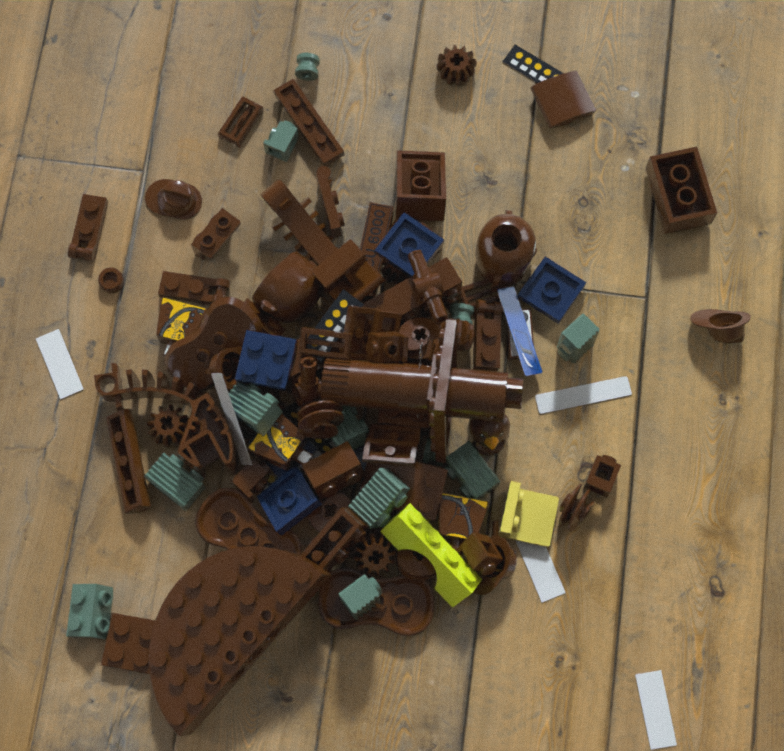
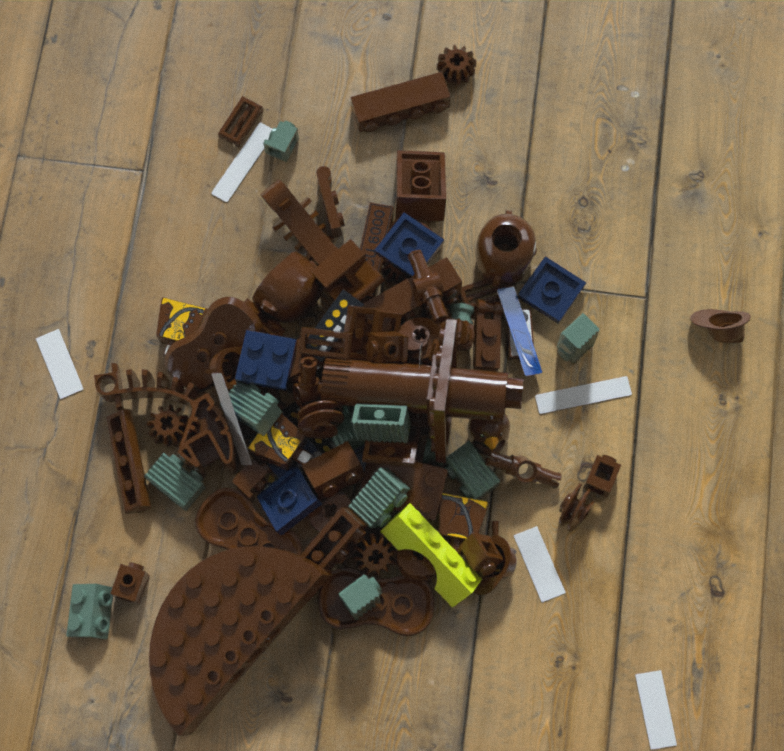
reddish brown plate [68,194,108,261] -> none
reddish brown tile [98,267,124,293] -> none
reddish brown plate [101,613,155,674] -> none
reddish brown piece [145,179,202,219] -> none
reddish brown plate [158,271,231,305] -> none
reddish brown bracket [191,208,241,260] -> none
reddish brown plate [273,79,345,166] -> none
sand green wheel [295,53,320,81] -> none
light yellow bracket [499,481,559,547] -> none
black sticker [502,44,564,83] -> none
reddish brown slope [530,70,596,129] -> none
reddish brown brick [645,147,717,234] -> none
none -> reddish brown brick [110,562,150,605]
none -> white sticker [212,123,272,202]
none -> reddish brown brick [351,72,451,133]
none -> sand green brick [352,404,411,443]
none -> reddish brown pin [485,449,562,488]

